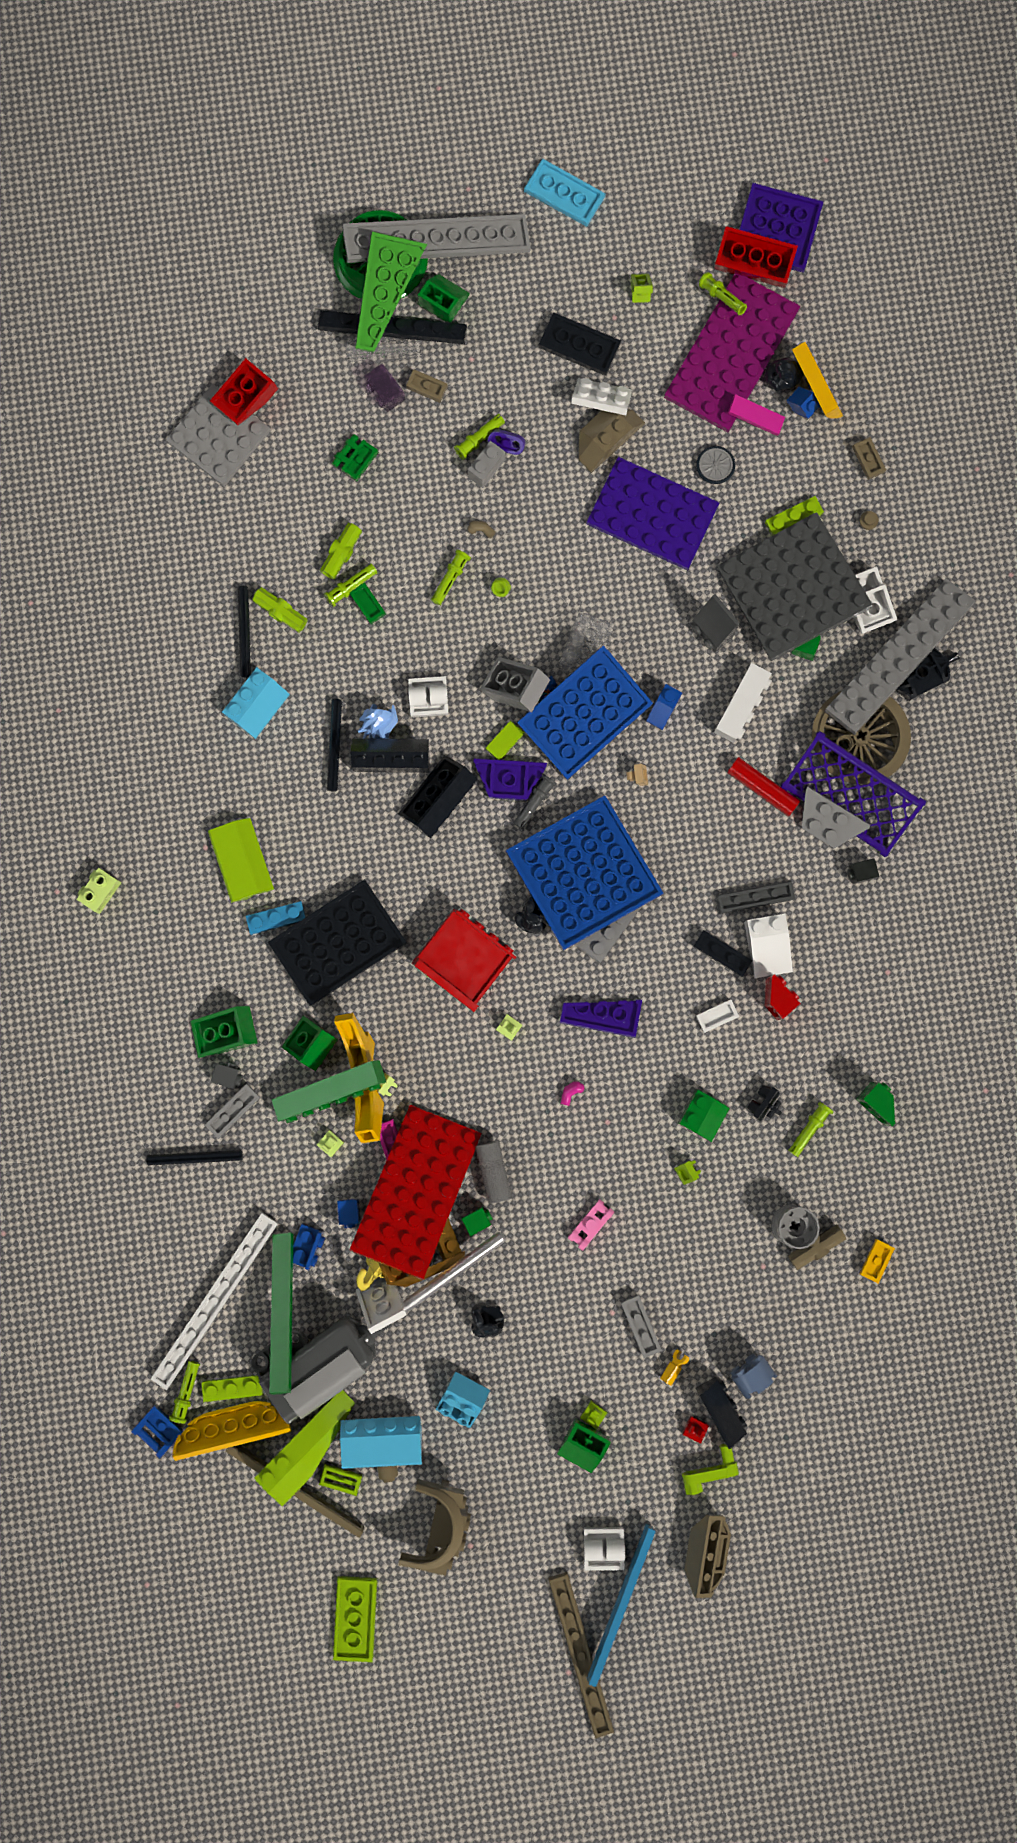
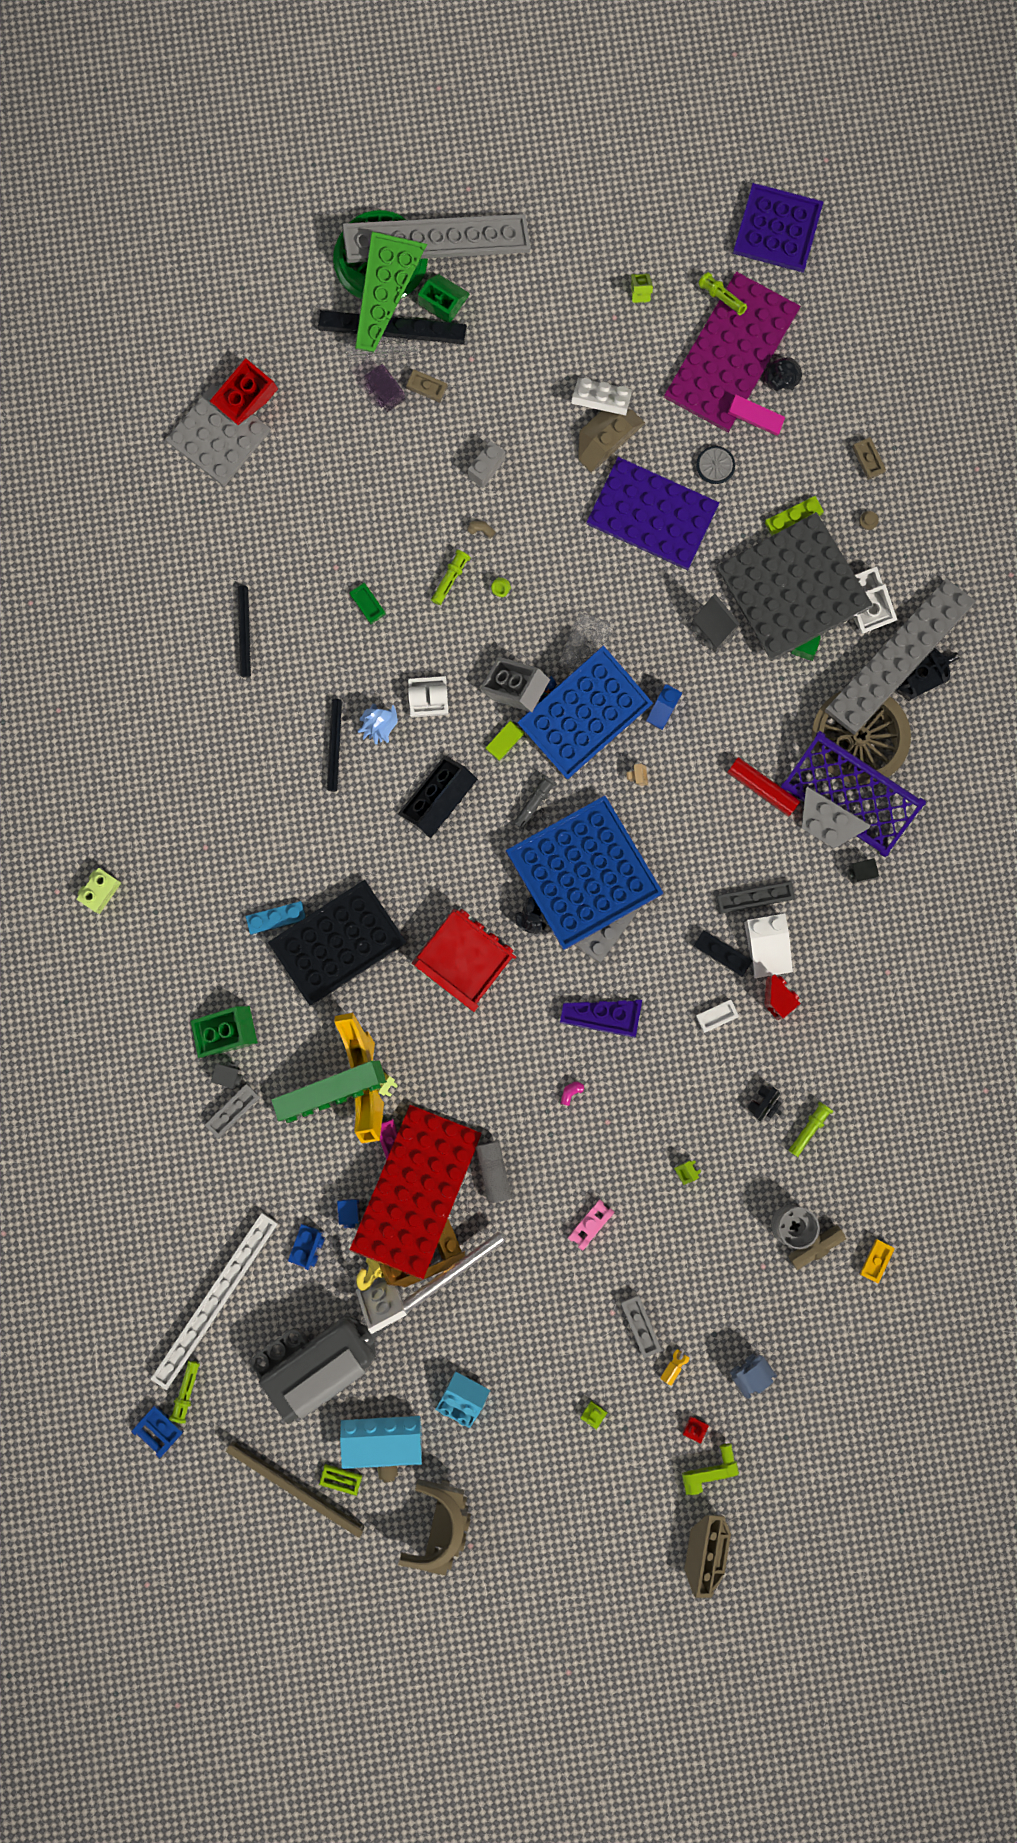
black axle [146,1150,243,1166] -> none
yellow plate [173,1401,291,1461] -> none
lime plate [201,1375,263,1402] -> none
lime slope [208,818,274,903] -> none
medium azure slope [222,667,290,739] -> none
lime piece [252,587,308,633] -> none
lime wedge [254,1390,355,1507] -> none
green tile [269,1232,293,1395] -> none
green slope [282,1015,338,1071] -> none
yellowish green tile [317,1130,344,1157] -> none
lime piece [320,523,362,579] -> none
lime pin [324,563,378,607] -> none
green plate [331,434,379,482] -> none
lime tile [333,1576,378,1662] -> none
black slope [350,739,430,773] -> none
lime pin [454,414,505,460] -> none
green brick [462,1206,493,1236] -> none
black hair [471,1302,504,1337] -> none
dark purple wing [474,759,547,801] -> none
dark purple plate [488,429,526,455] -> none
yellowish green tile [496,1014,523,1041] -> none
medium azure tile [524,158,606,227] -> none
black plate [538,312,621,376] -> none
dark tan tile [548,1572,614,1738] -> none
green slope [557,1418,611,1474] -> none
white plate [584,1527,625,1570] -> none
dark azure tile [587,1524,656,1687] -> none
green slope [677,1089,730,1142] -> none
black slope [696,1377,747,1449] -> none
red slope [714,226,798,288] -> none
white brick [714,663,772,743] -> none
blue brick [786,387,820,419] -> none
yellow slope [792,342,843,419] -> none
green slope [855,1082,895,1127] -> none

